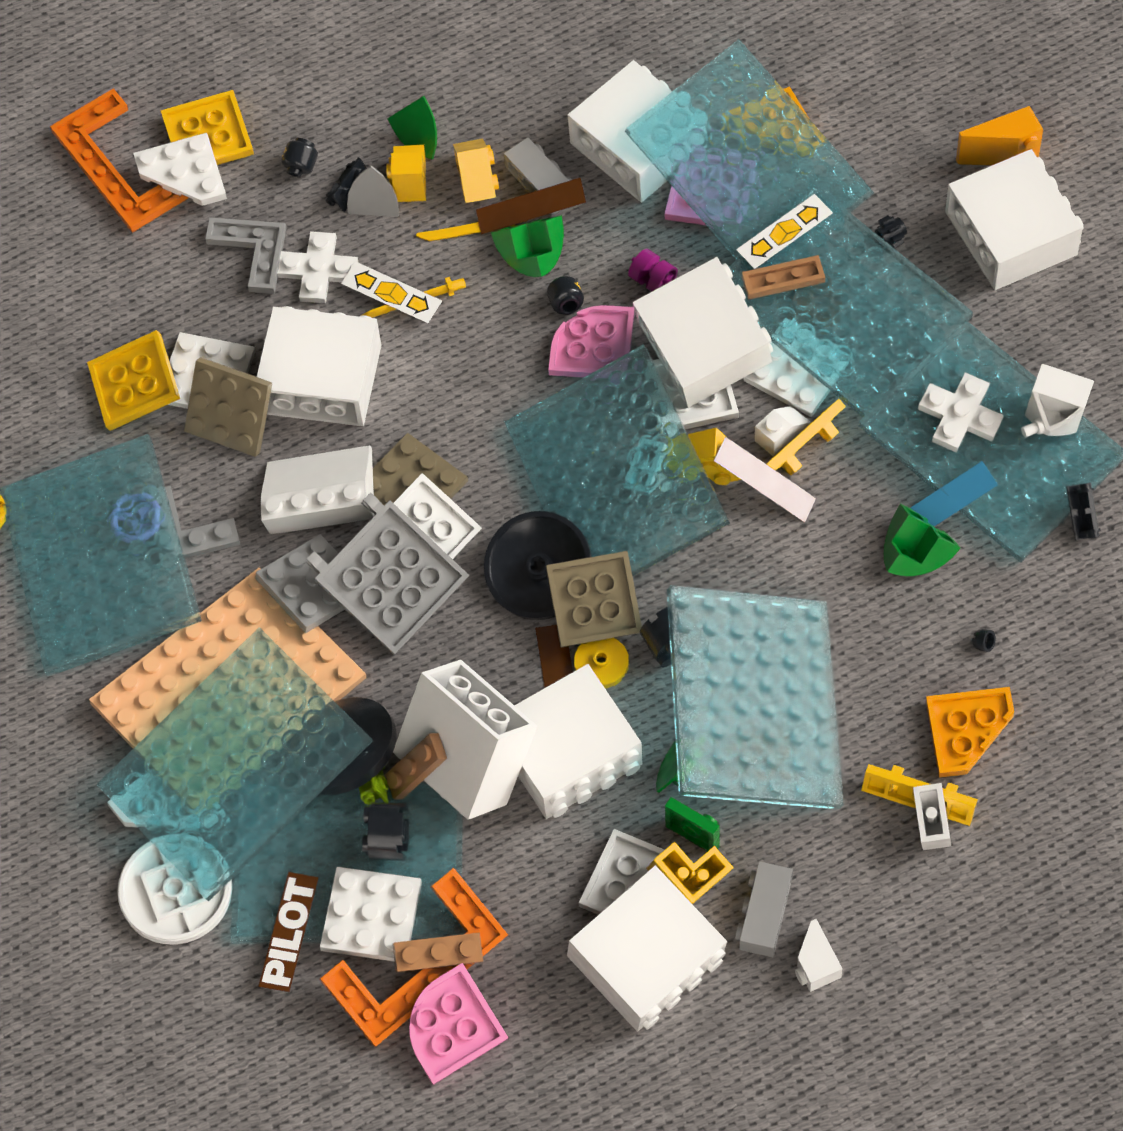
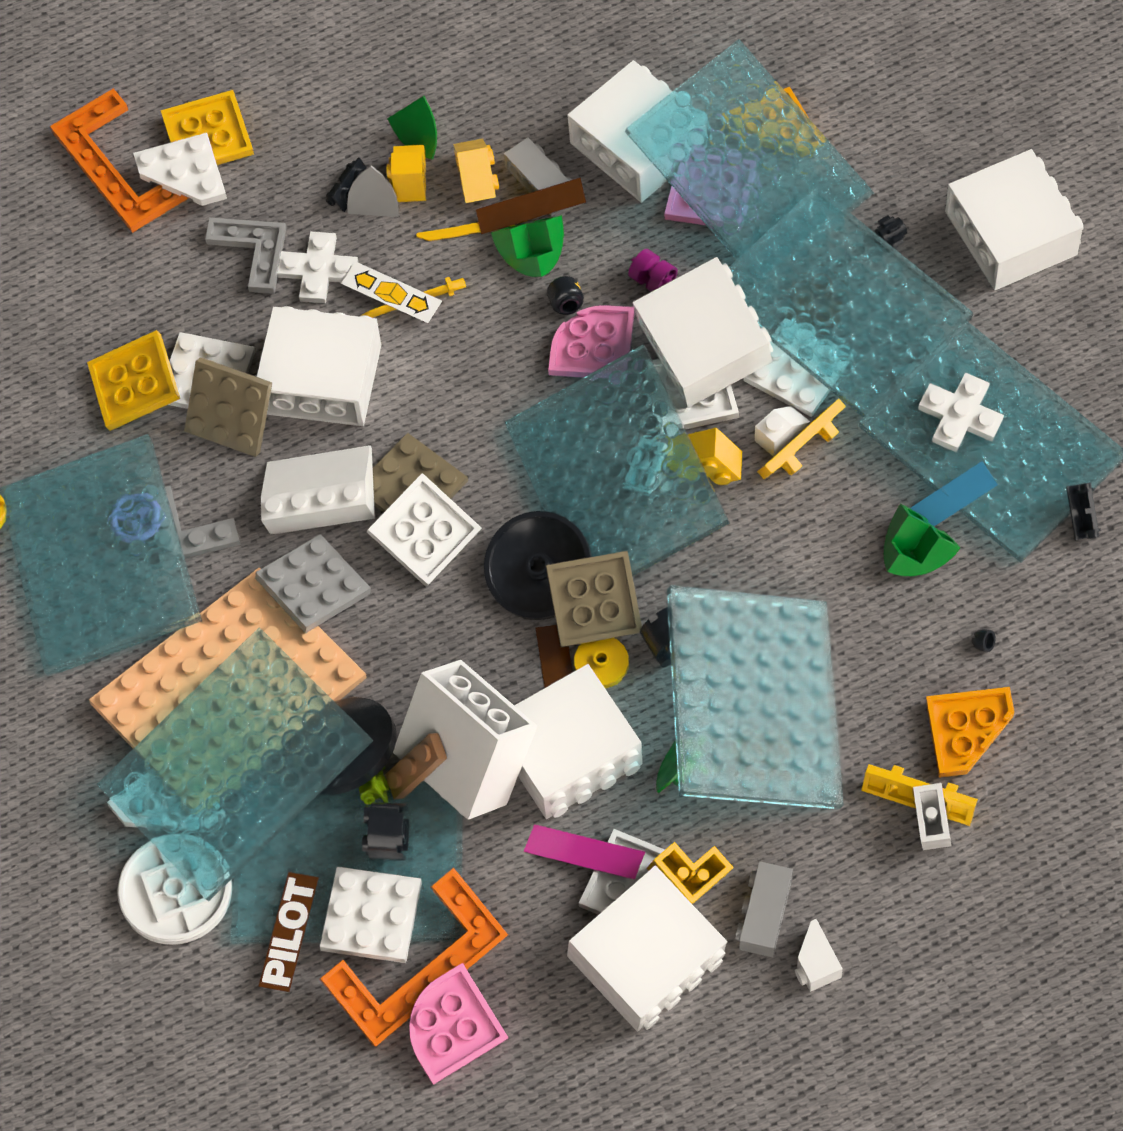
black head [281,138,318,178] -> none
light grey plate [305,492,469,655] -> none
medium nougat plate [393,933,483,973] -> none
green plate [665,797,720,852] -> none
sticker [714,437,816,522] -> none
sticker [736,194,833,269] -> none
medium nougat plate [742,255,826,300] -> none
light orange slope [956,106,1043,166] -> none
white piece [1021,364,1094,438] -> none
none -> dark pink sticker [523,824,645,880]

